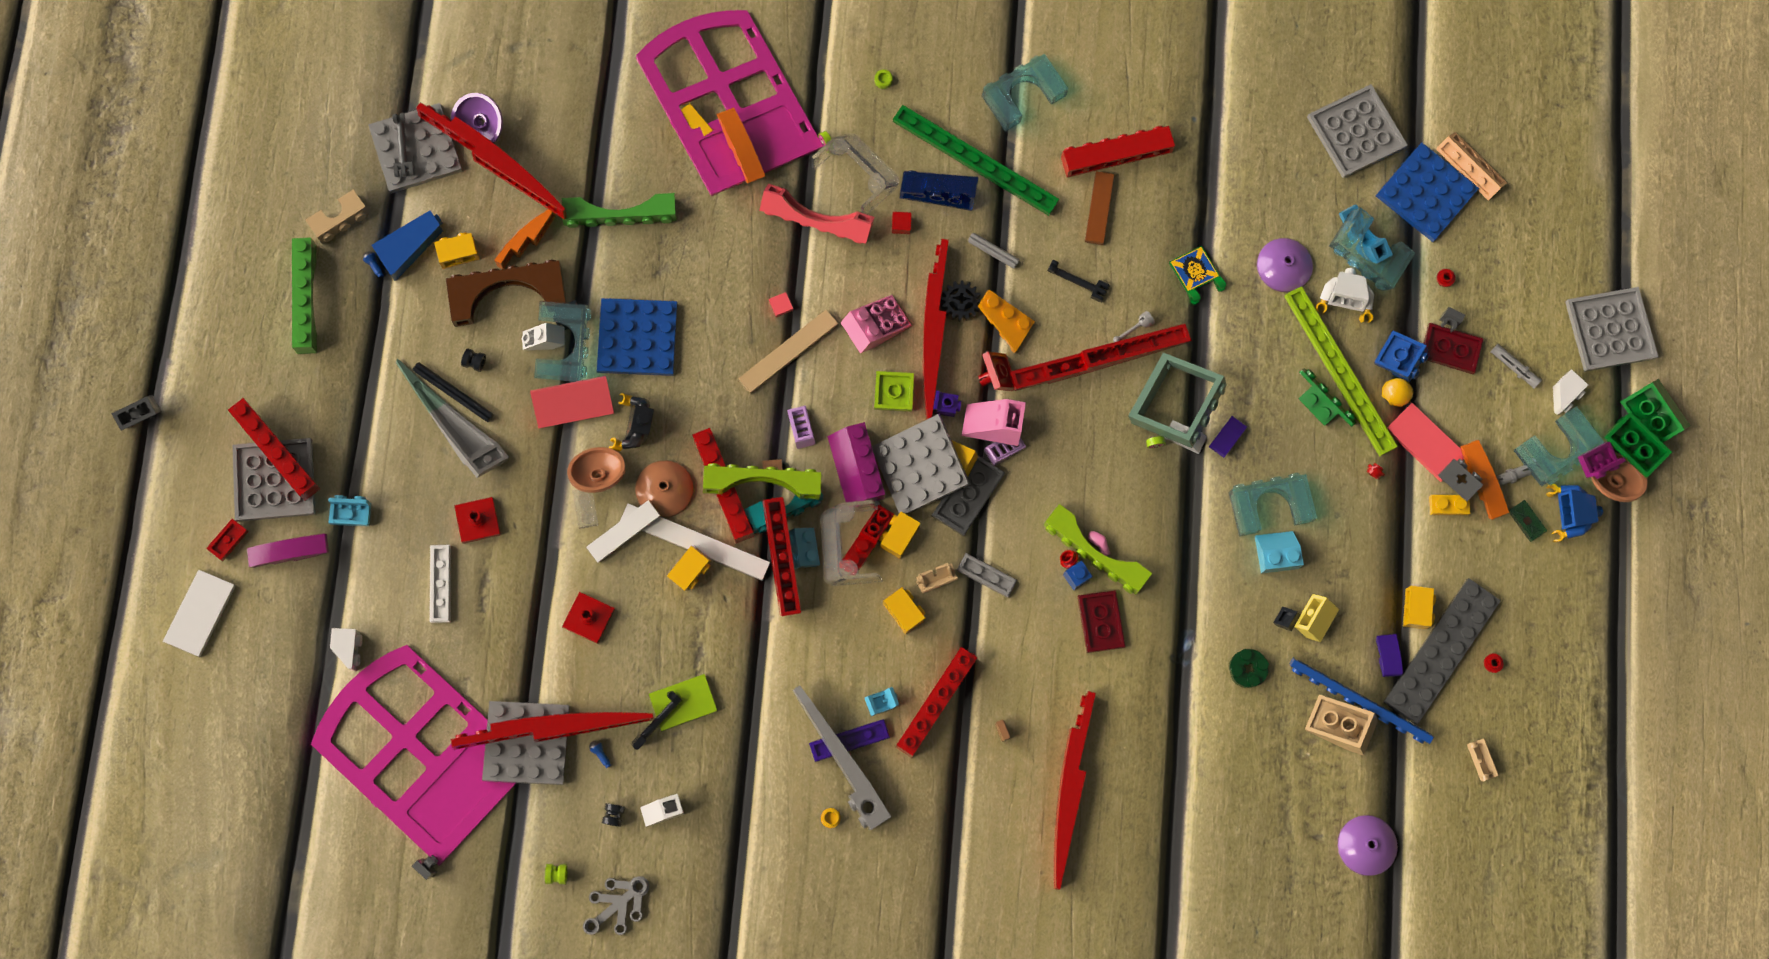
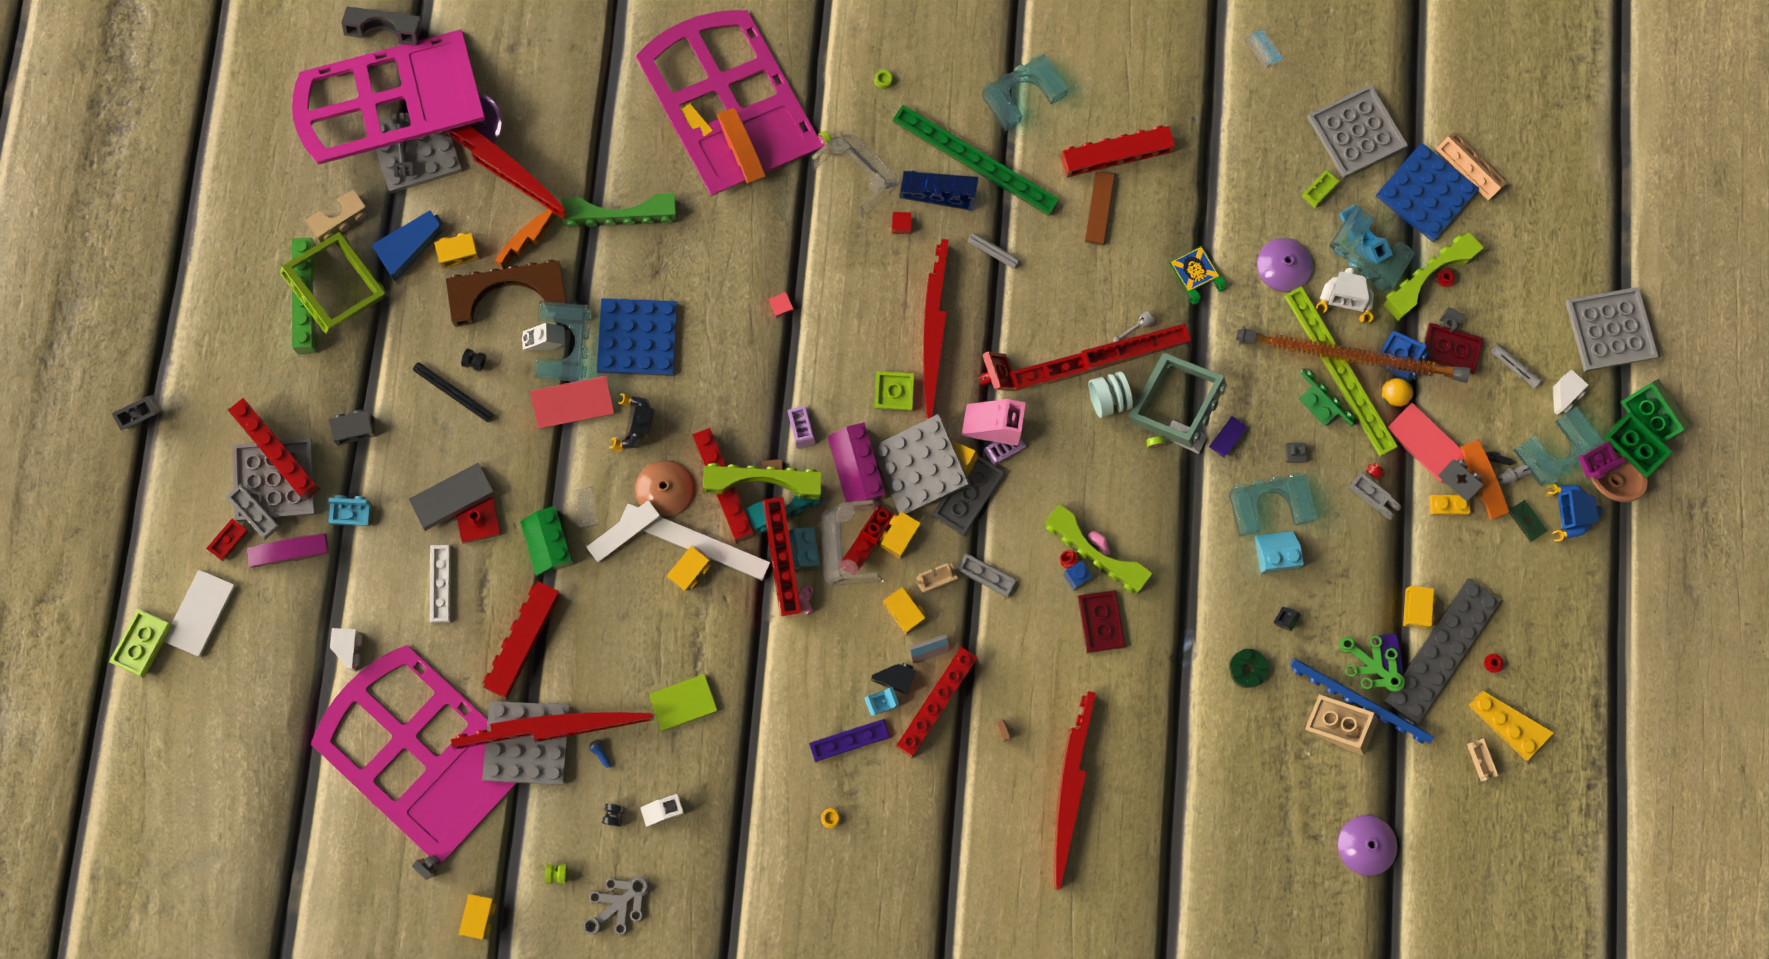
blue piece [363,251,383,278] -> none
light grey plate [396,359,509,478] -> none
red tile [562,592,615,644] -> none
nougat dish [567,447,625,493] -> none
black hinge [631,691,683,750] -> none
tan tile [738,310,838,394] -> none
coral arch [759,183,875,244] -> none
light grey piece [792,686,891,830] -> none
bright pink slope [841,295,911,354] -> none
dark purple brick [932,391,961,417] -> none
black gear [940,280,981,322] -> none
light orange wing [978,290,1035,353] -> none
black hinge [1047,260,1110,303] -> none
light yellow brick [1294,594,1339,642] -> none
none -> lime tile [109,609,173,678]
none -> light grey tile [226,484,280,540]
none -> lime window [279,232,385,334]
none -> dark pink door [292,29,485,165]
none -> dark grey brick [329,409,376,446]
none -> dark grey arch [341,6,422,45]
none -> dark grey tile [409,463,495,531]
none -> yellow brick [459,894,497,940]
none -> red brick [483,581,561,699]
none -> green slope [520,506,574,576]
none -> bright pink arm [798,585,814,615]
none -> black slope [871,663,916,695]
none -> light grey slope [909,635,949,663]
none -> light aqua wheel [1088,371,1133,418]
none -> clear orange hose [1236,326,1470,383]
none -> clear slope [1245,30,1283,69]
none -> dark grey tile [1285,443,1307,463]
none -> lime plate [1301,169,1340,208]
none -> bright green plant [1339,636,1405,692]
none -> light grey hinge [1348,472,1401,520]
none -> lime arch [1383,232,1484,321]
none -> yellow wing [1468,691,1553,761]
none -> black piece [1485,451,1515,466]

